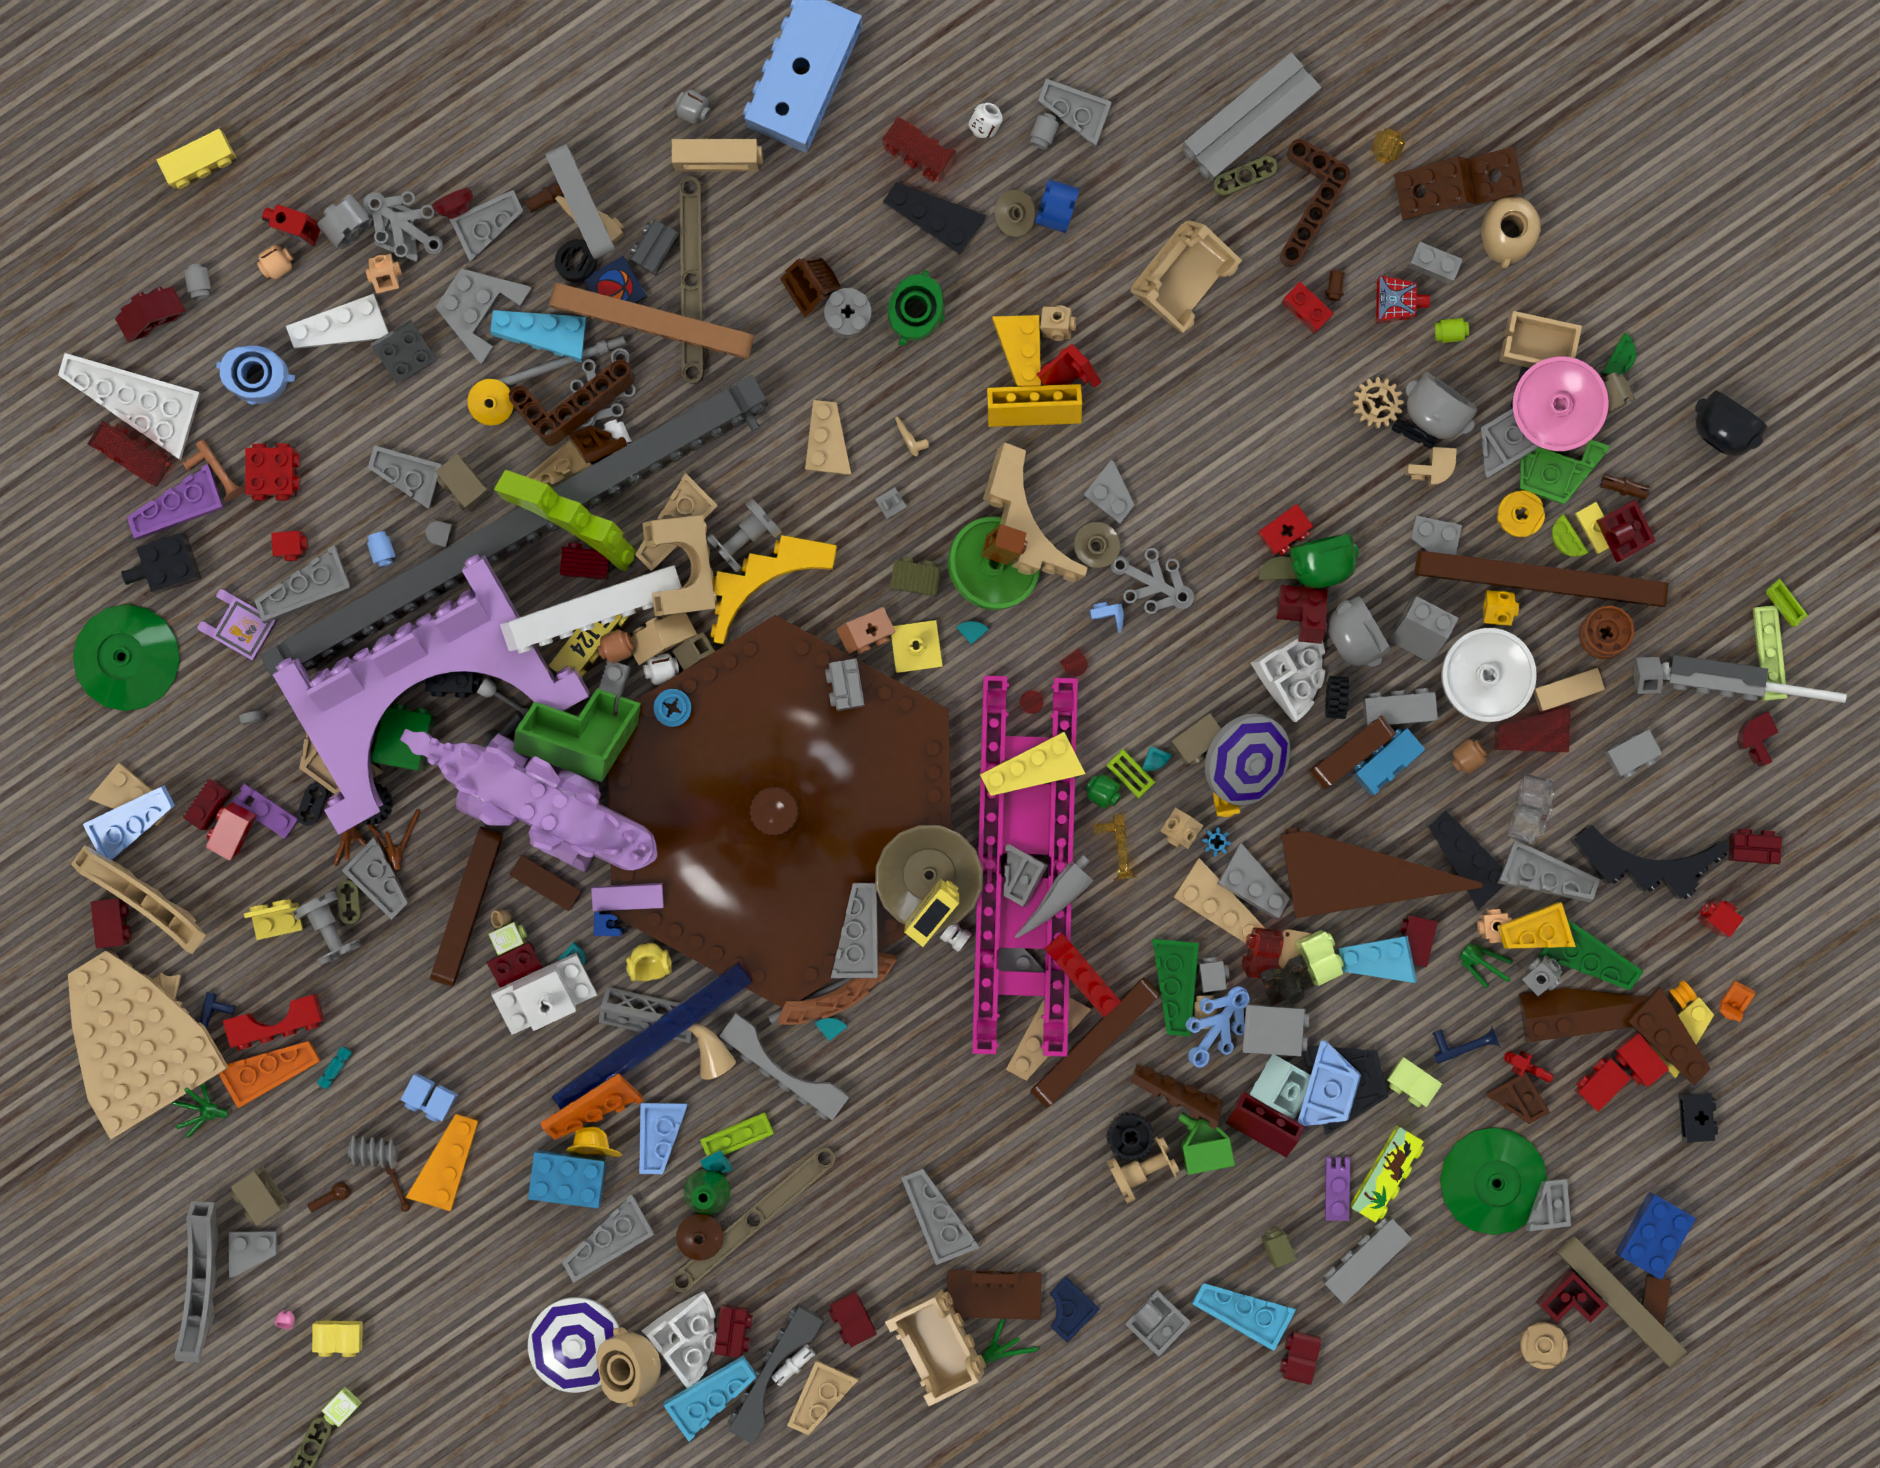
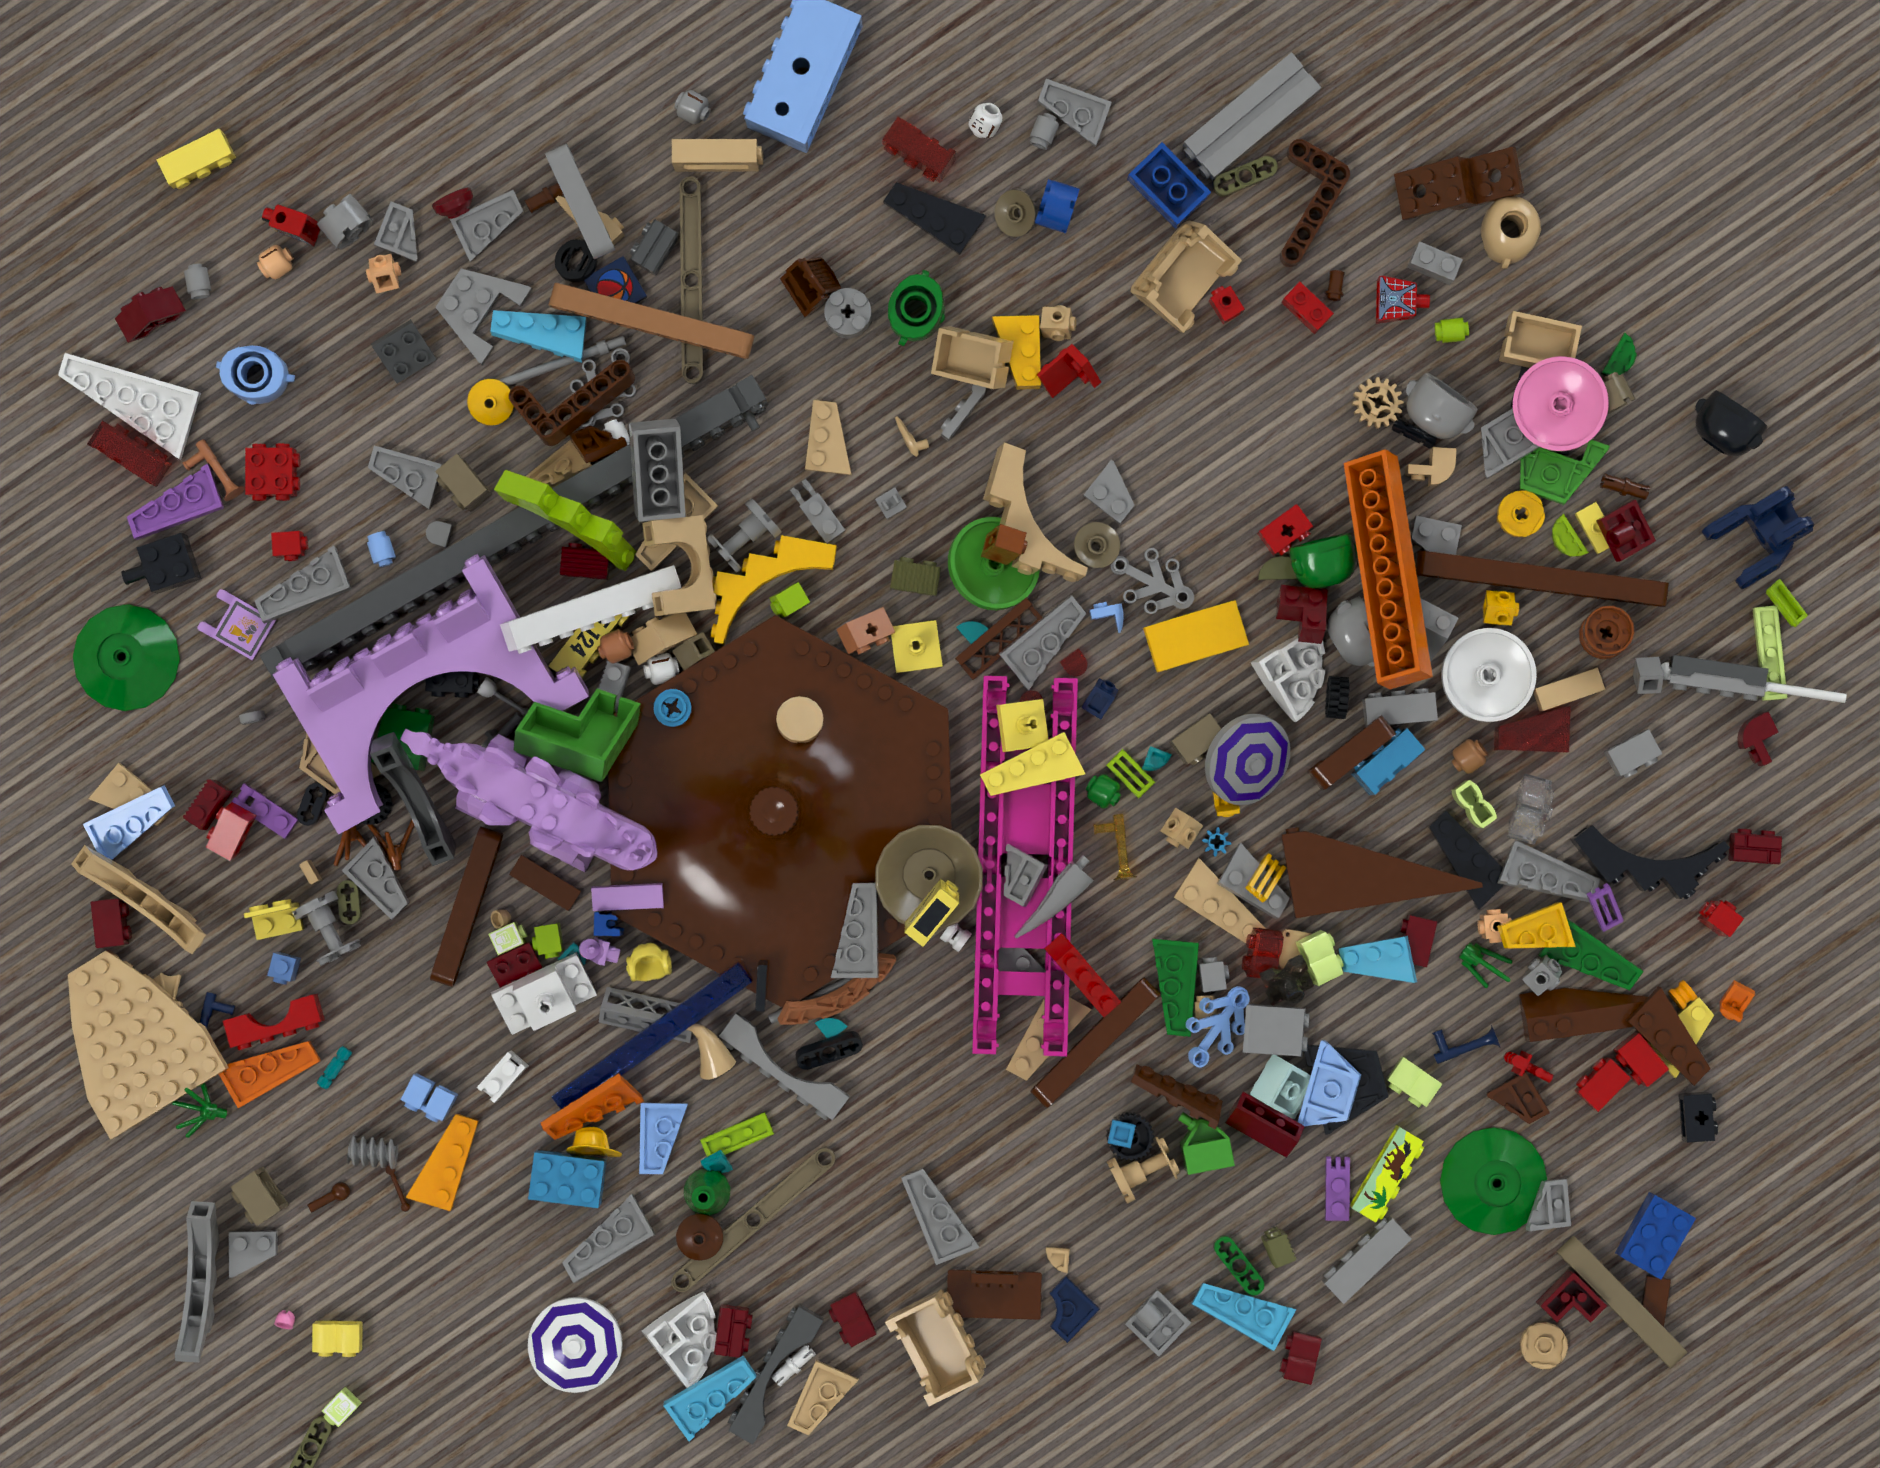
white wing [286,294,389,349] -> none
light grey plant [363,191,443,258] -> none
tan piece [596,1327,661,1407] -> none
light grey brick [825,659,865,711] -> none
green plant [982,1319,1038,1365] -> none
yellow brick [987,384,1082,427] -> none
clear yellow head [1371,128,1405,164] -> none
none -> medium blue brick [267,952,301,985]
none -> tan tile [300,860,322,885]
none -> dark grey arch [370,732,456,866]
none -> white brick [477,1050,529,1103]
none -> lime brick [532,923,564,959]
none -> lavender hips [579,937,620,966]
none -> light grey brick [629,418,686,522]
none -> black tile [755,960,768,1012]
none -> lime brick [769,582,810,618]
none -> tan tile [776,696,824,743]
none -> light grey hinge [790,479,846,544]
none -> black beam [795,1031,863,1070]
none -> tan piece [931,327,1014,389]
none -> light grey plate [941,384,986,442]
none -> reddish brown fence [955,597,1042,680]
none -> light yellow tile [996,699,1049,752]
none -> light grey wing [999,595,1086,691]
none -> tan tile [1046,1247,1070,1273]
none -> dark blue bracket [1081,678,1119,719]
none -> dark azure tile [1107,1119,1136,1148]
none -> blue brick [1127,142,1211,229]
none -> yellow slope [1143,600,1249,673]
none -> red brick [1209,286,1245,325]
none -> green beam [1214,1236,1264,1295]
none -> yellow tile [1245,853,1286,903]
none -> orange brick [1344,449,1433,689]
none -> yellowish green brick [1452,780,1497,828]
none -> medium lavender tile [1586,883,1624,932]
none -> dark blue piece [1702,486,1815,589]

